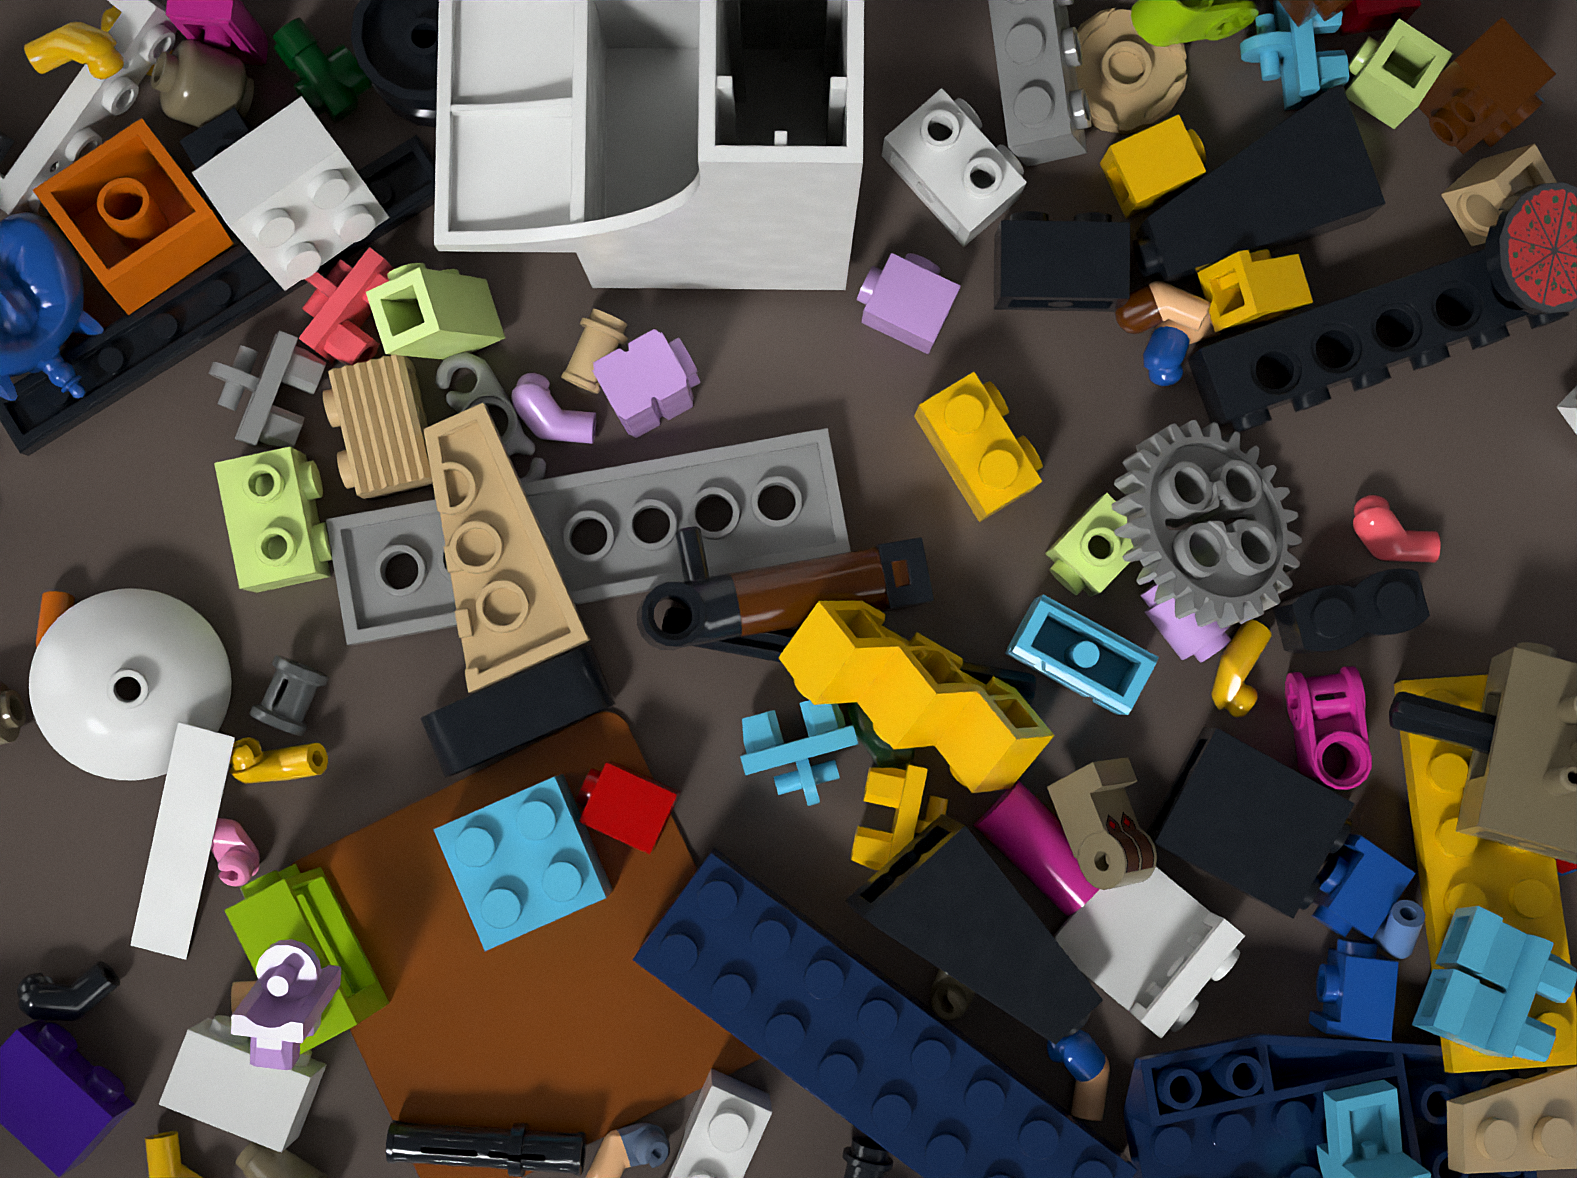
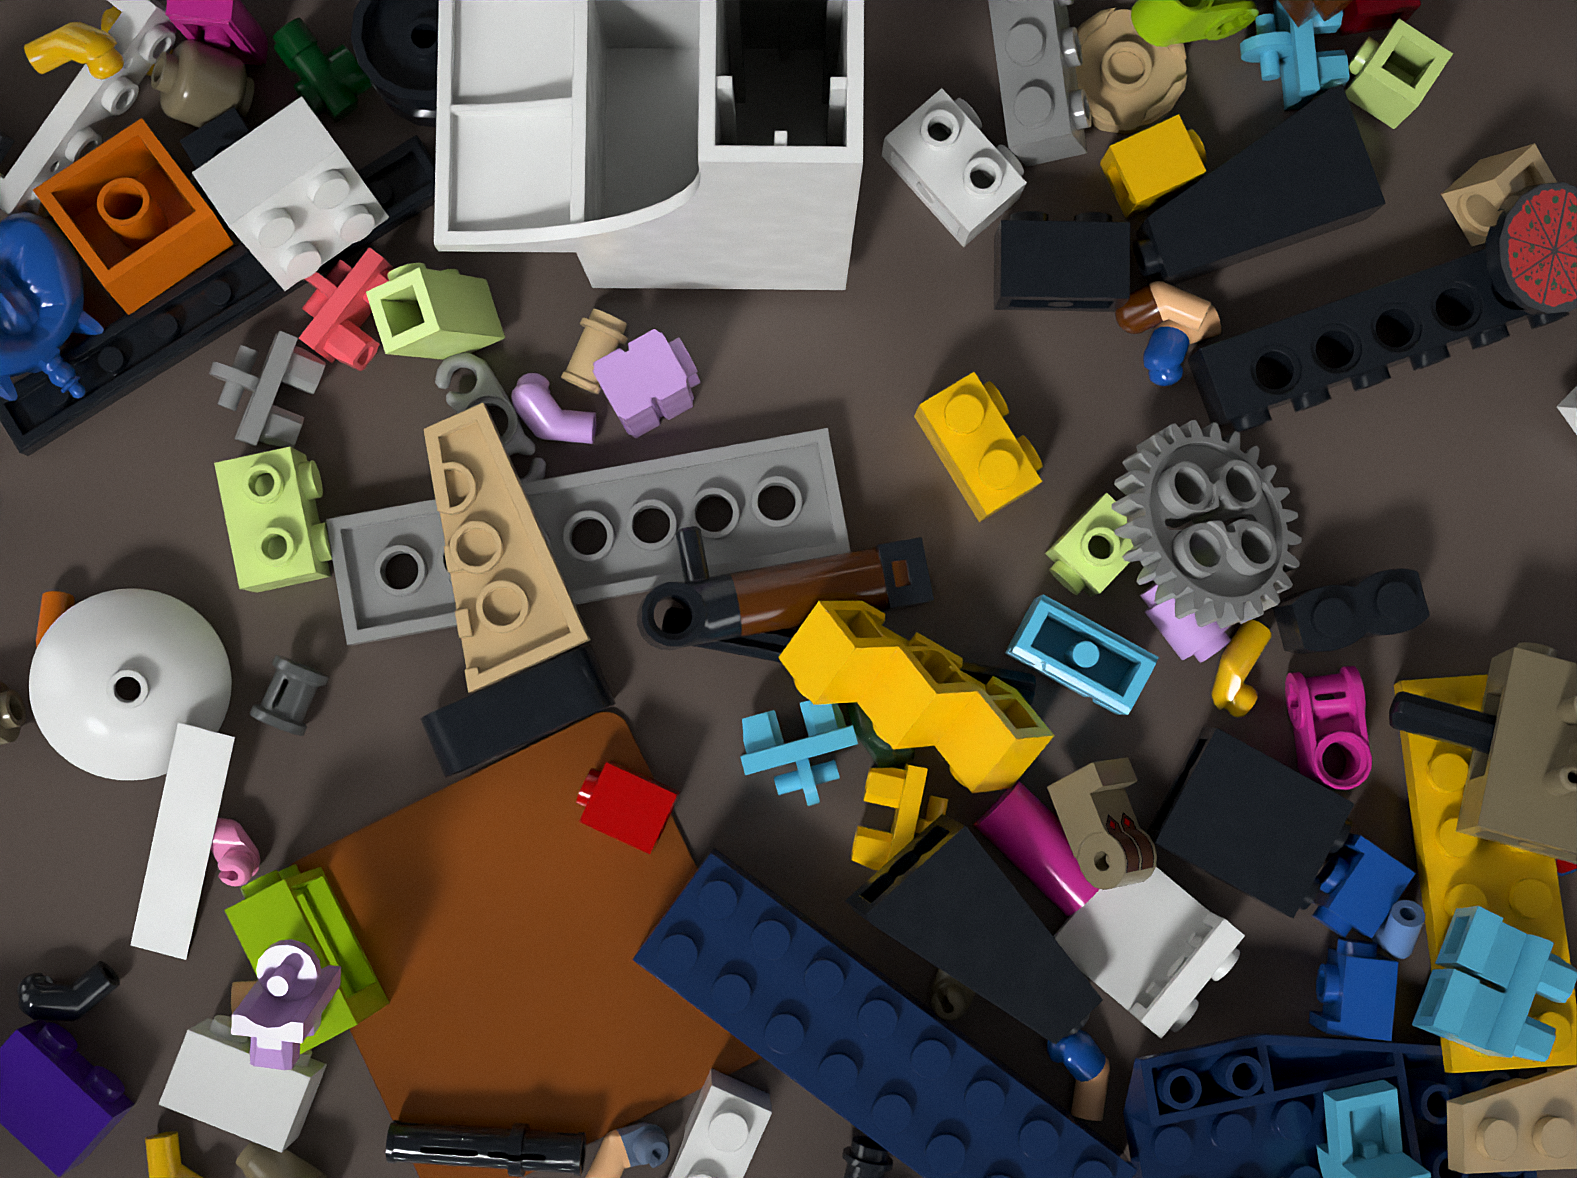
yellow arm [229,737,328,784] -> none
tan brick [323,355,433,501] -> none
medium azure brick [433,774,613,951] -> none
lavender brick [857,253,961,355] -> none
yellow brick [1197,249,1313,333] -> none
coral arm [1353,495,1440,563] -> none
reddish brown brick [1418,17,1556,155] -> none

